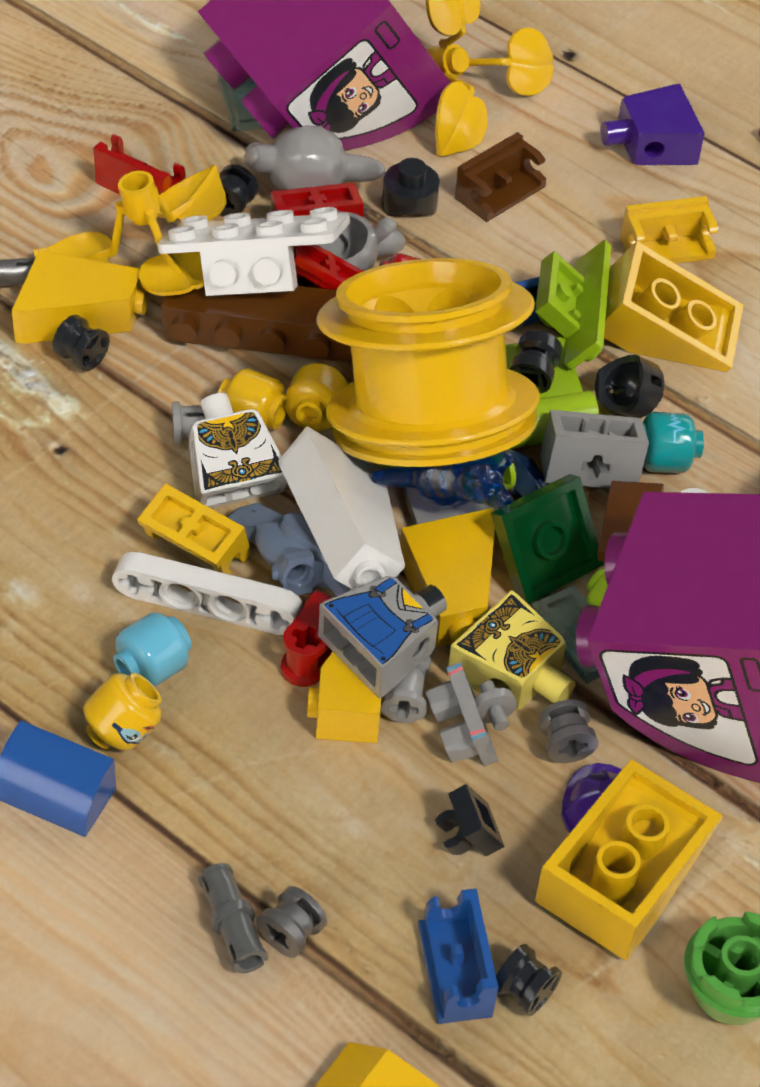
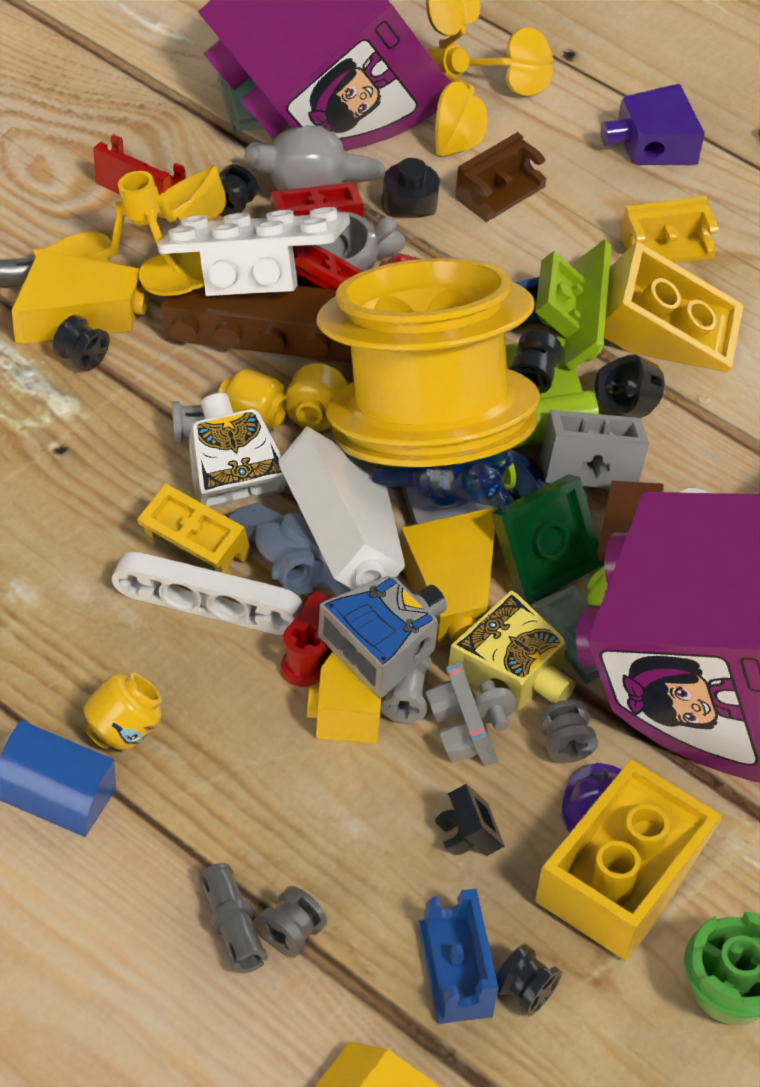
medium azure head [113,612,192,687] -> none
teal head [643,412,704,473] -> none

